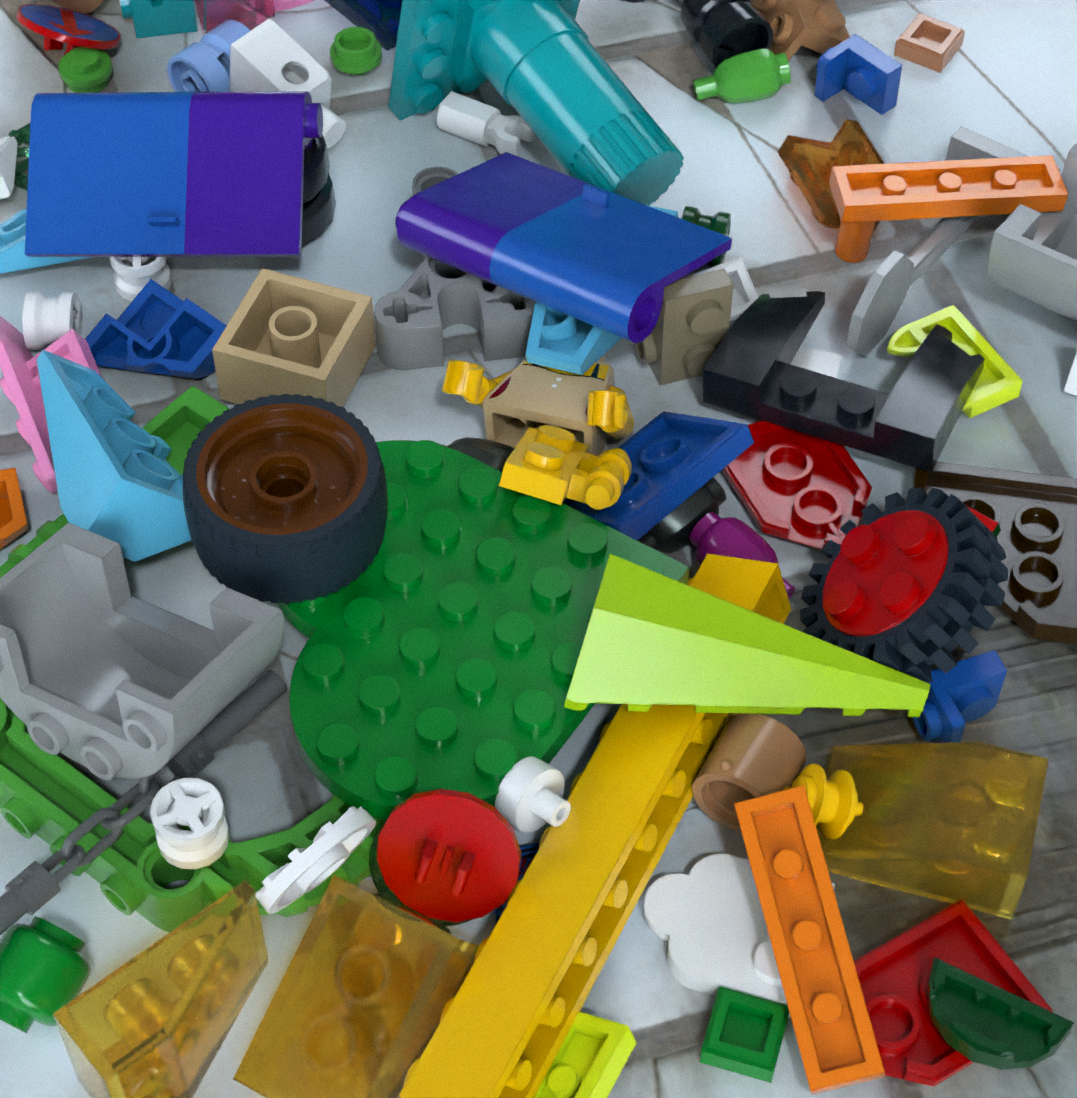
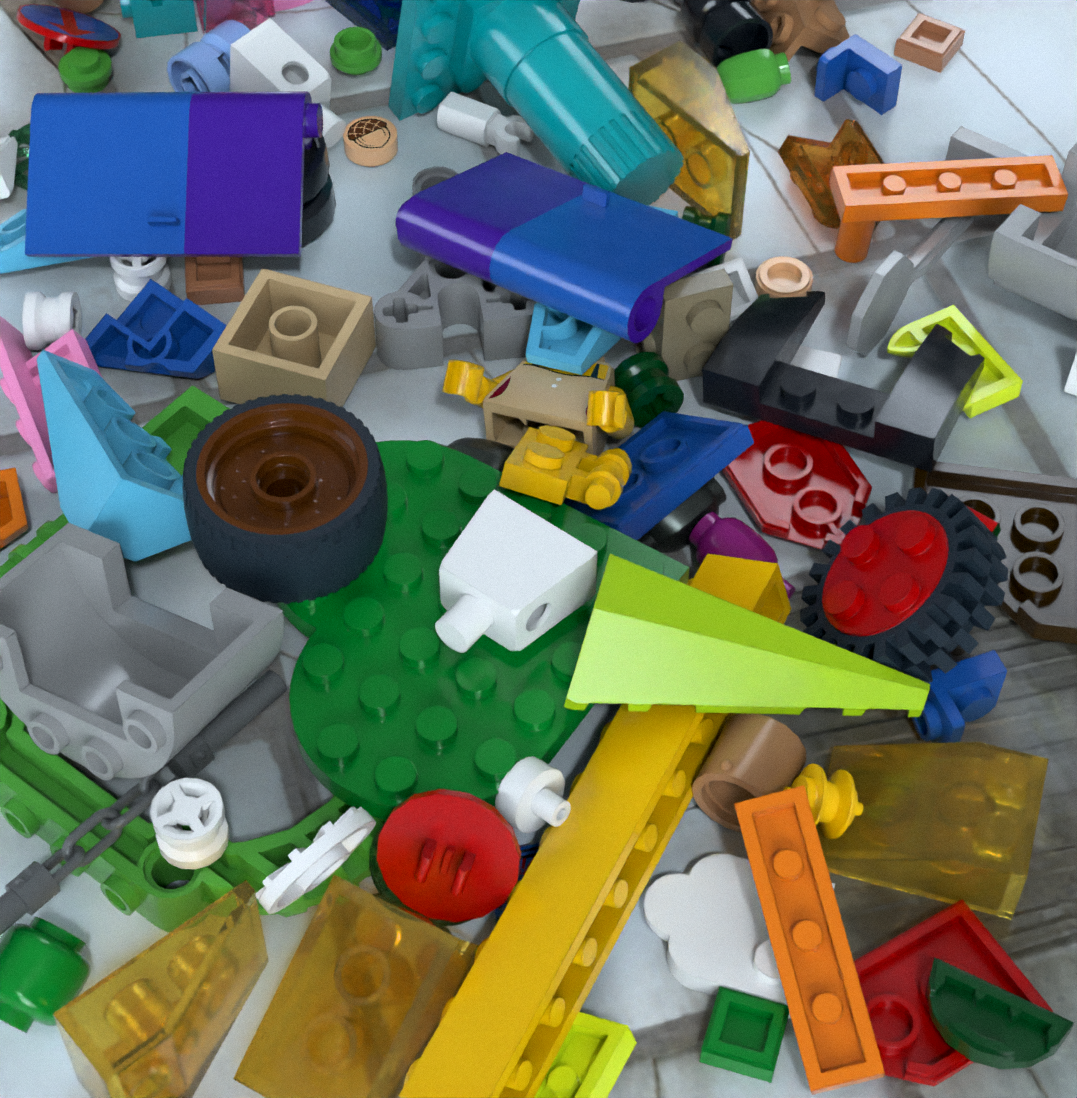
none -> nougat tile [185,257,245,305]
none -> light nougat tile [343,116,398,167]
none -> white torso [435,489,597,653]
none -> dark green wheel [614,352,684,428]
none -> clear yellow slope [628,41,750,240]
none -> light nougat tile [754,256,813,298]

